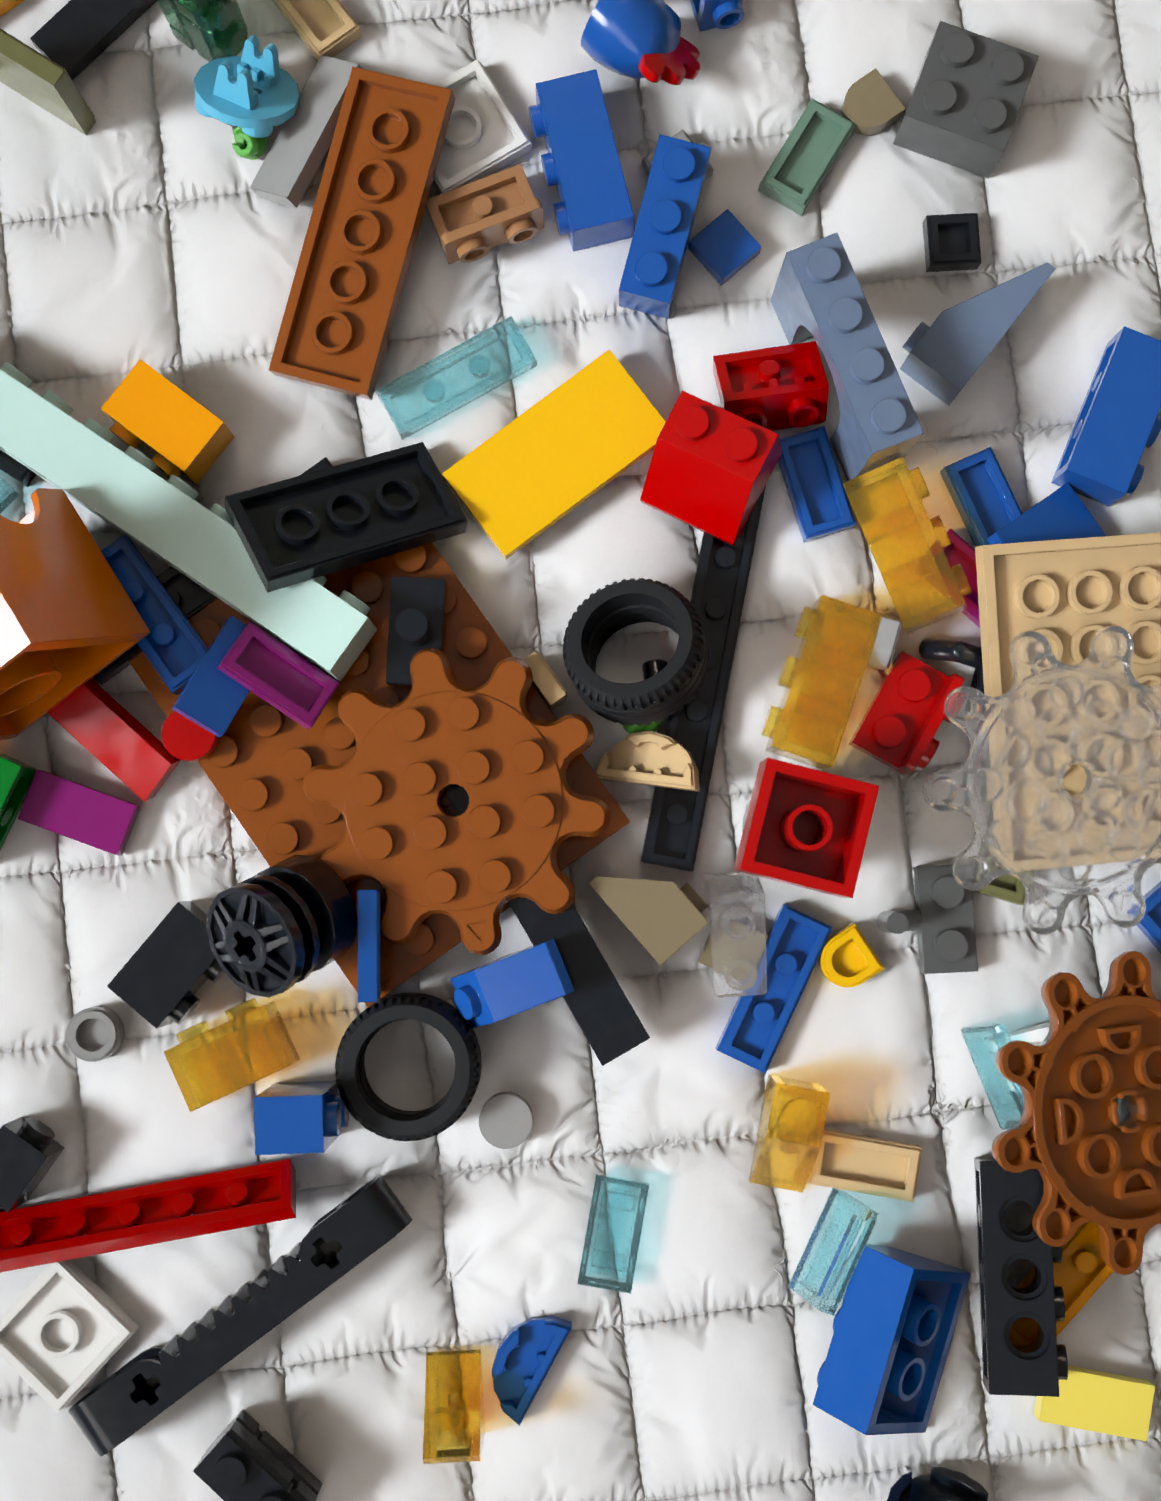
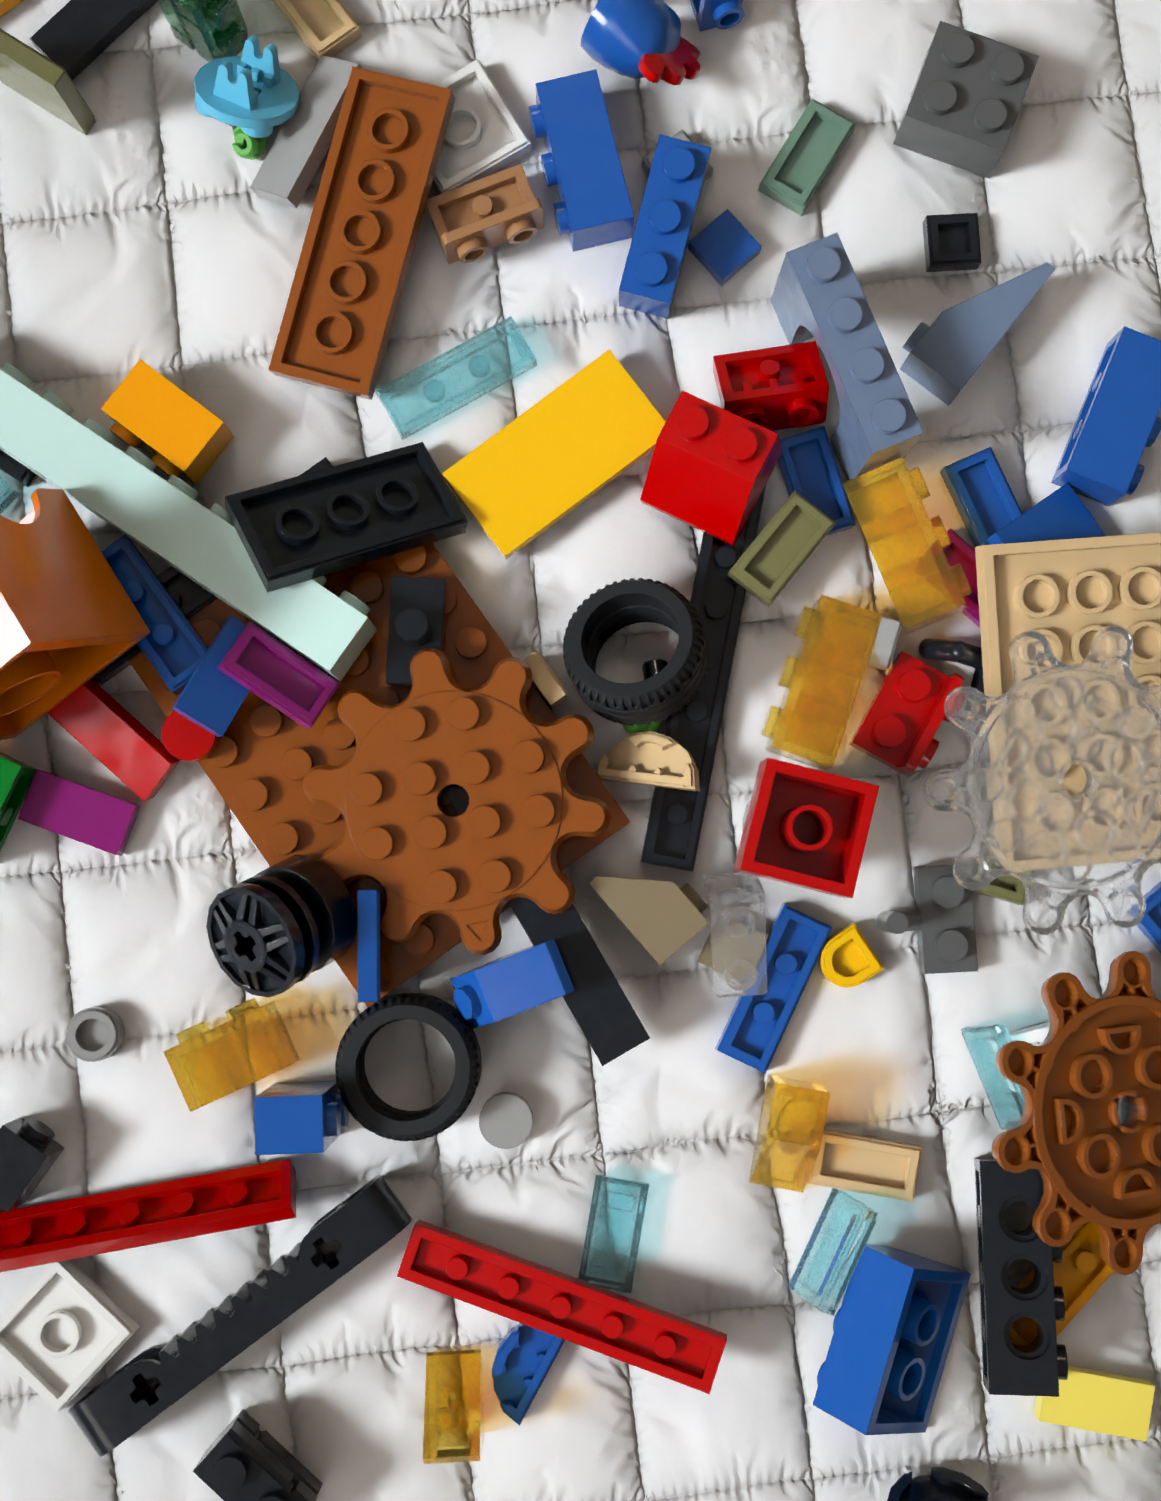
black brick [107,901,225,1029] -> none
dark tan tile [842,68,906,136] -> none
none -> red plate [397,1220,727,1394]
none -> olive tile [727,490,836,607]

